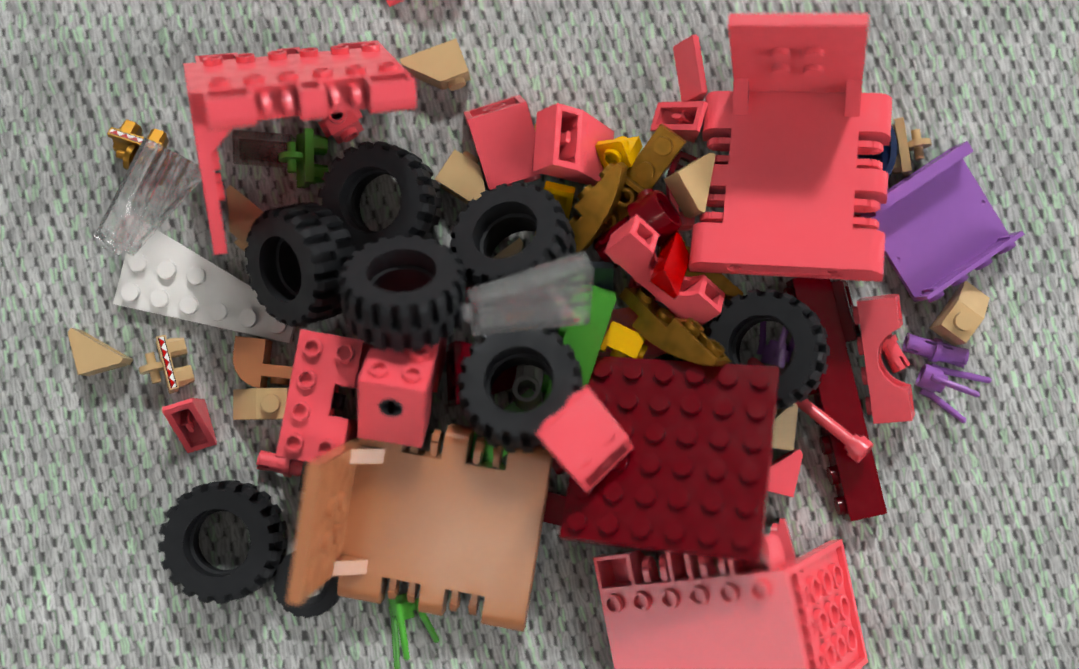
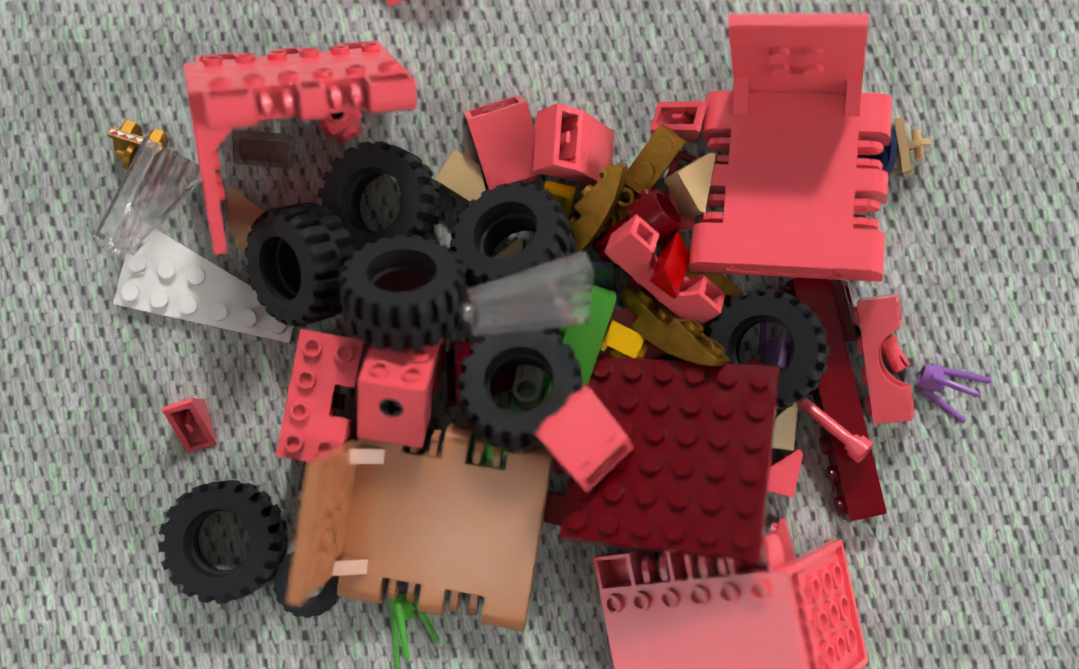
tan slope [68,328,134,376] -> none
tan hips [139,335,195,394] -> none
nougat brick [233,336,293,388] -> none
tan slope [233,388,289,420] -> none
coral pin [256,450,303,478] -> none
bright green hips [278,128,328,189] -> none
tan slope [400,39,471,91] -> none
yellow bracket [595,136,643,168] -> none
coral slope [673,34,708,102] -> none
medium lavender panel [859,141,1025,303] -> none
medium lavender pin [902,333,969,368] -> none
tan slope [929,281,990,346] -> none

